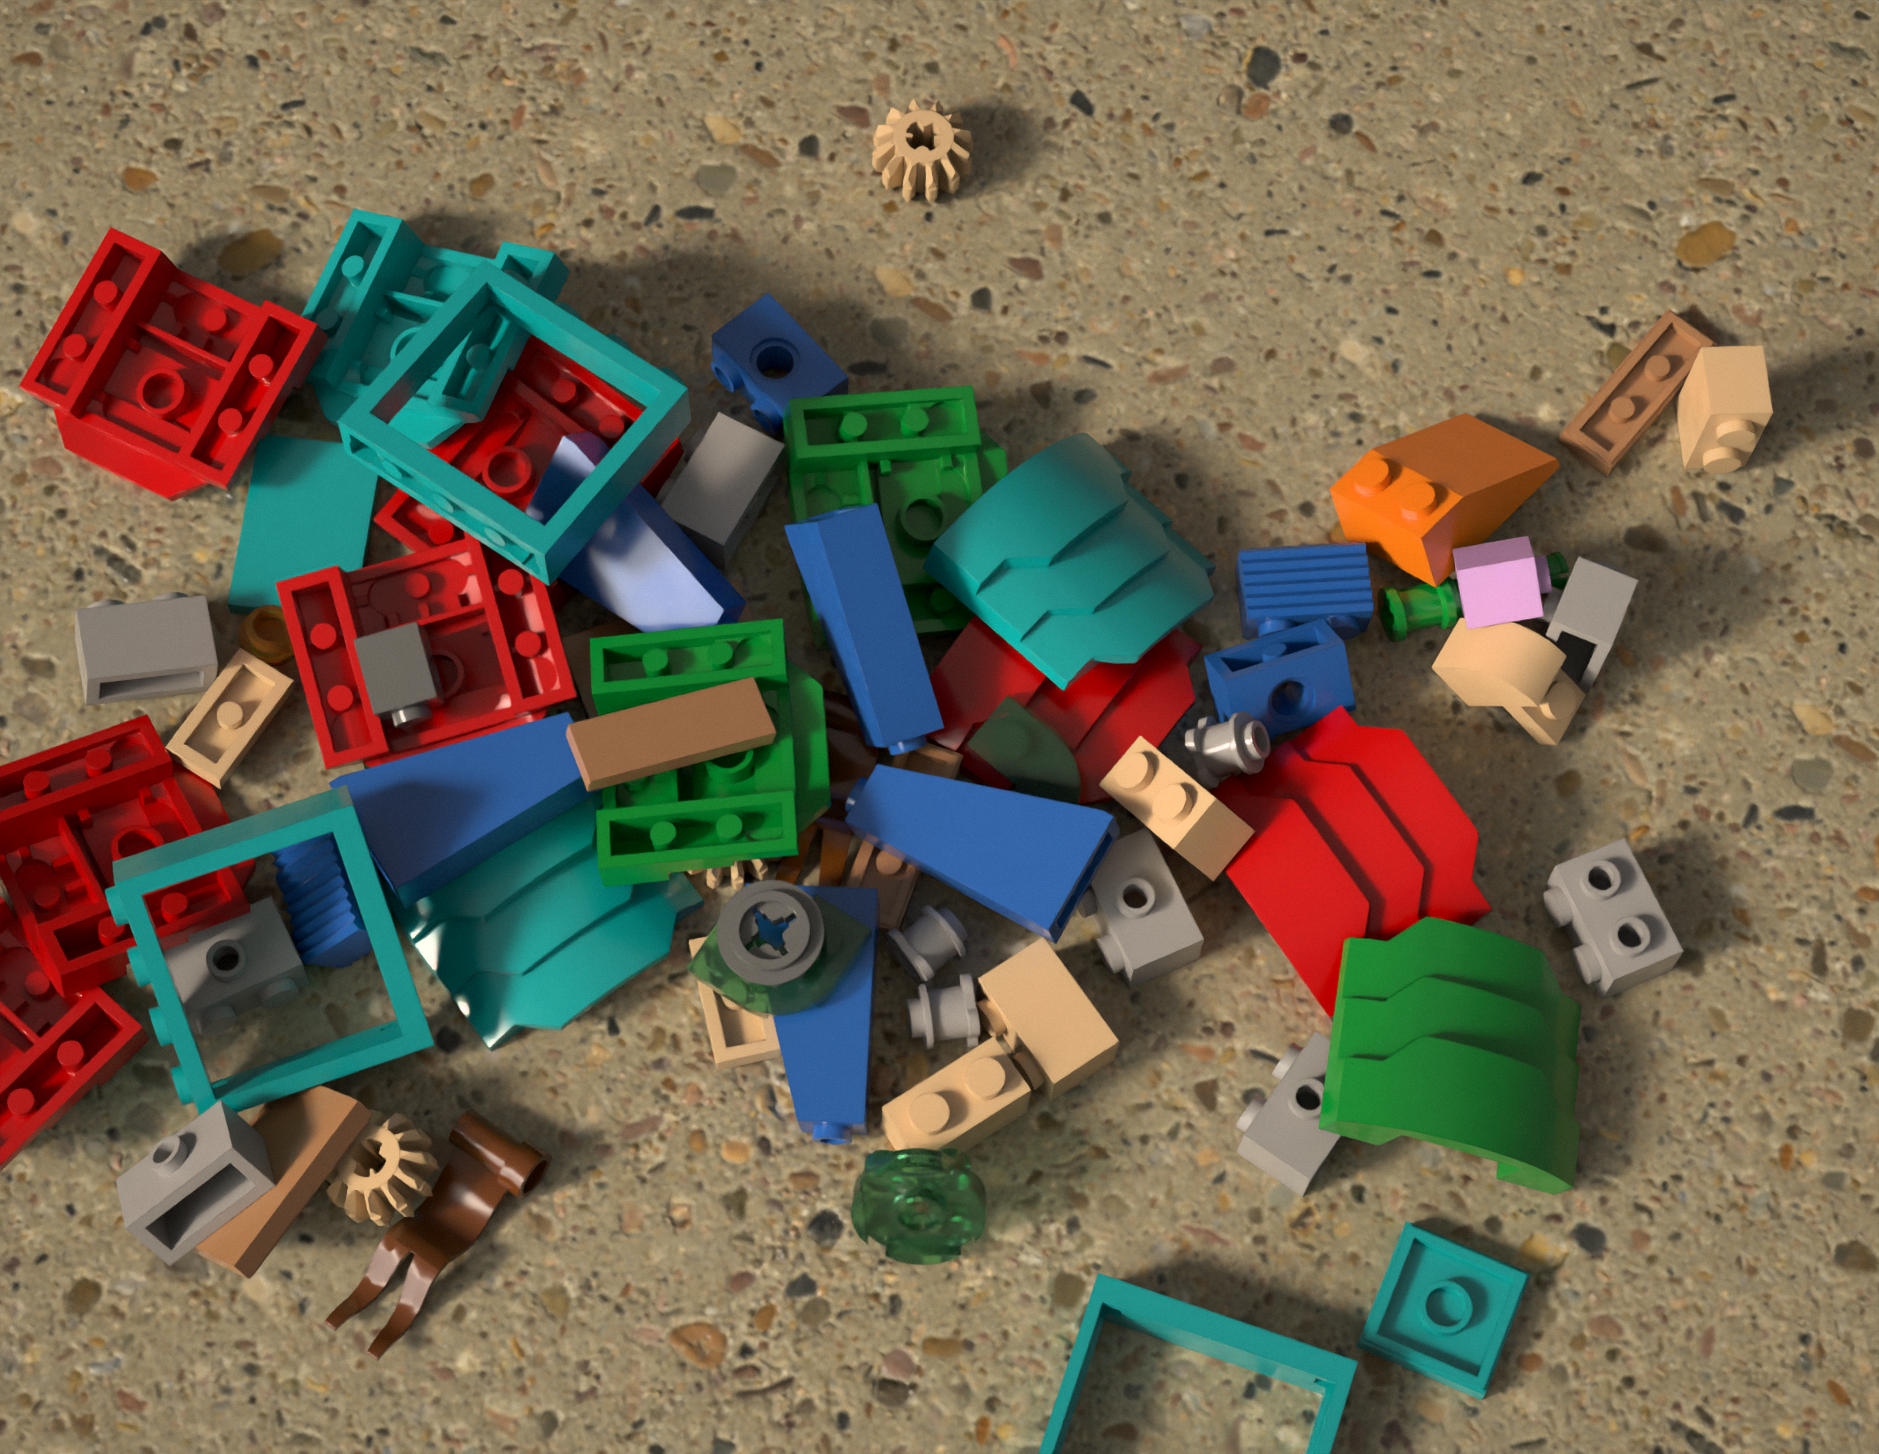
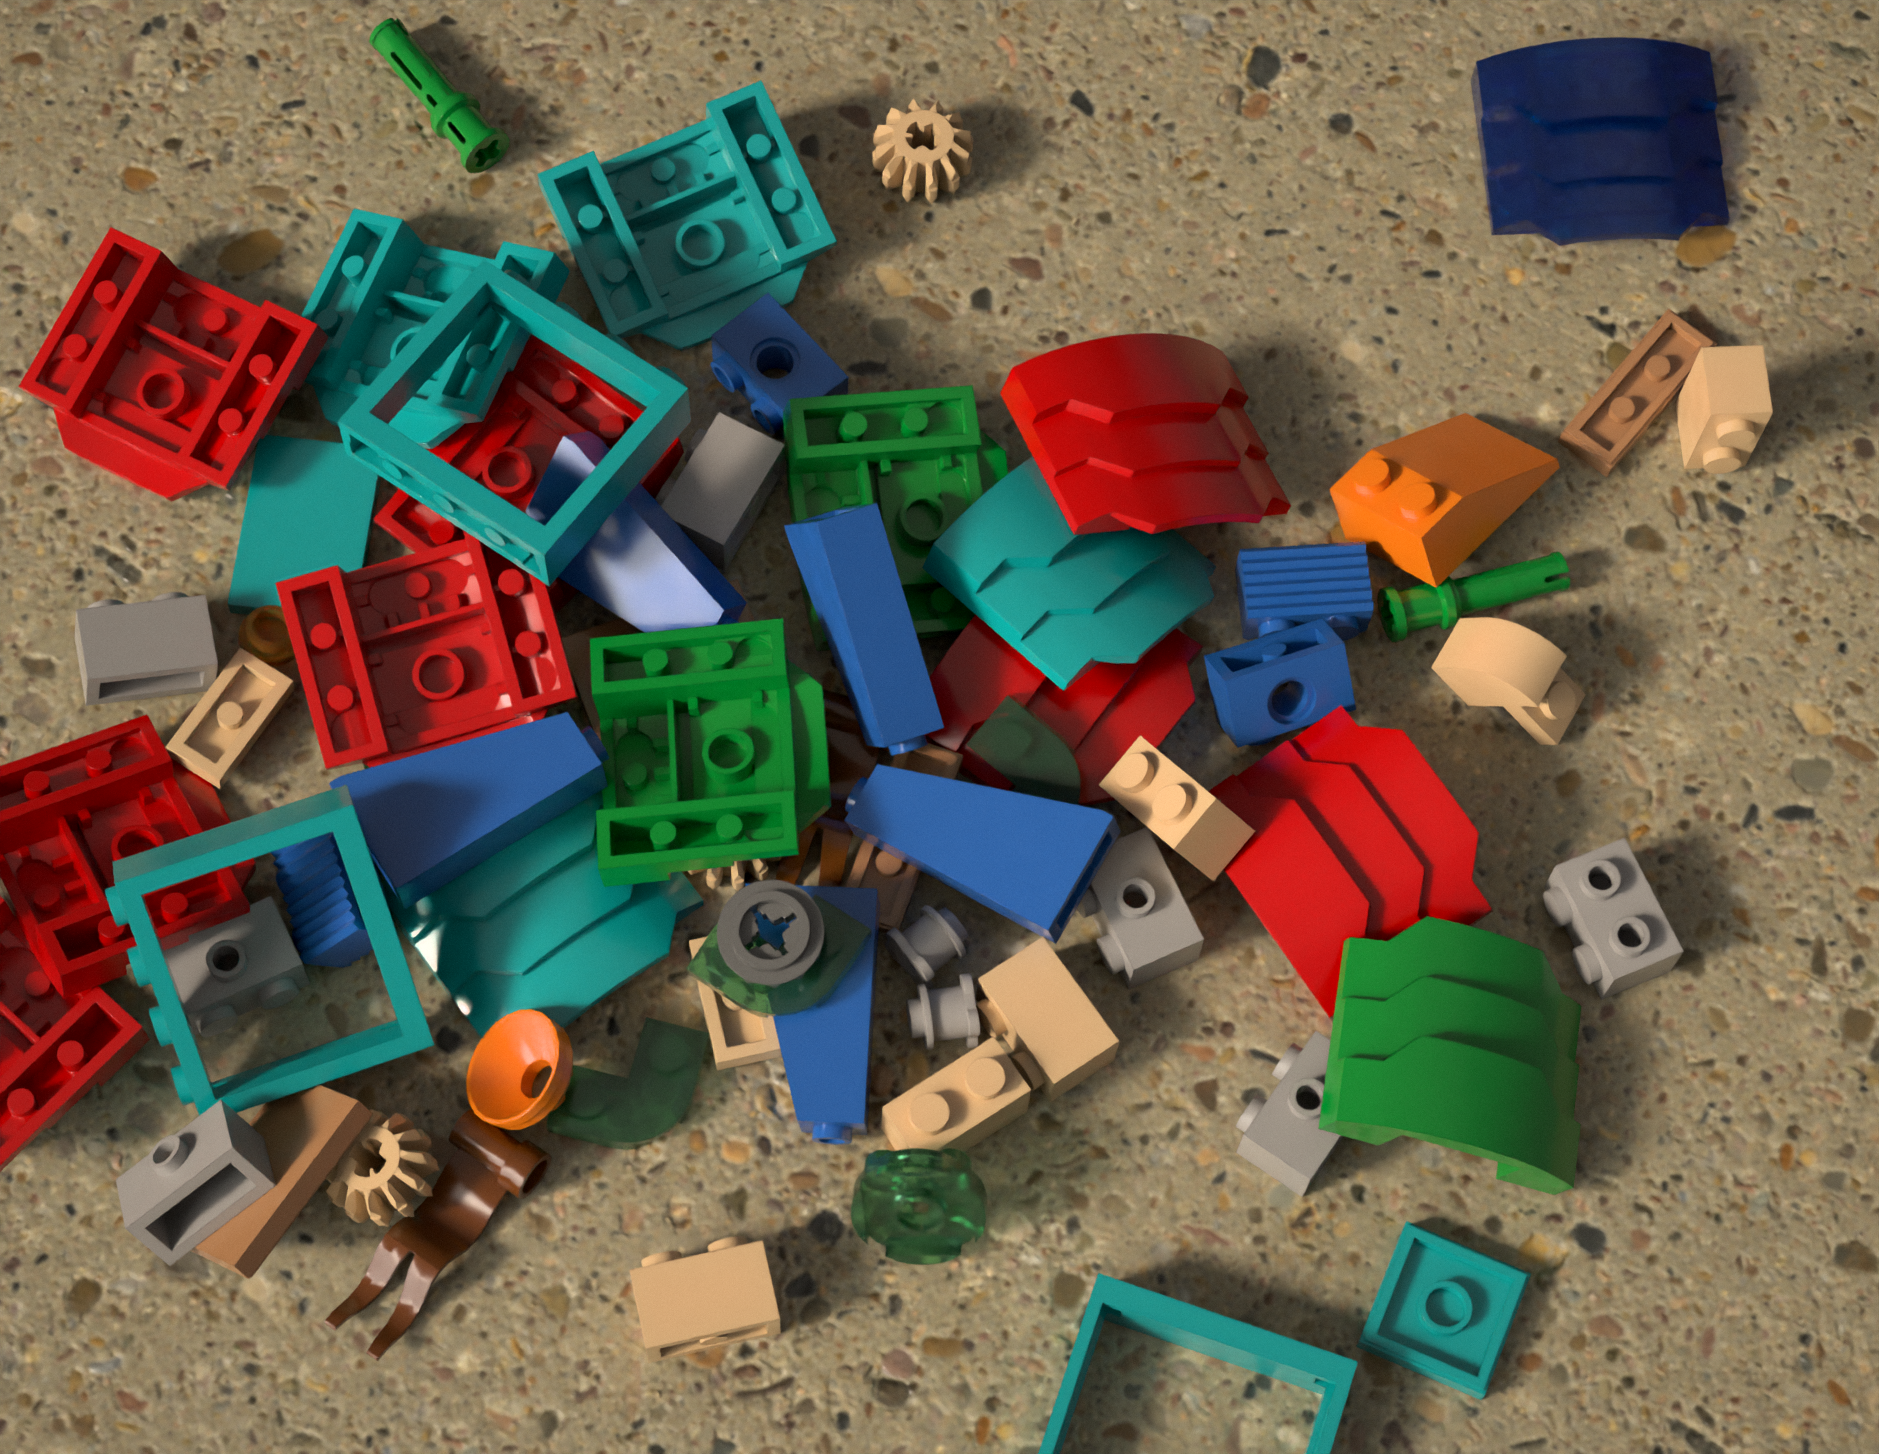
dark grey brick [353,622,447,728] -> none
medium nougat tile [566,677,776,792] -> none
light grey brick [1185,711,1270,789] -> none
lavender brick [1452,536,1552,630] -> none
light grey brick [1537,556,1638,693] -> none
none -> green pin [369,18,510,174]
none -> orange piece [466,1009,573,1130]
none -> teal slope [537,80,837,351]
none -> clear green plate [546,1017,710,1150]
none -> tan brick [629,1236,781,1363]
none -> red slope [1000,333,1291,535]
none -> clear blue slope [1471,37,1730,246]

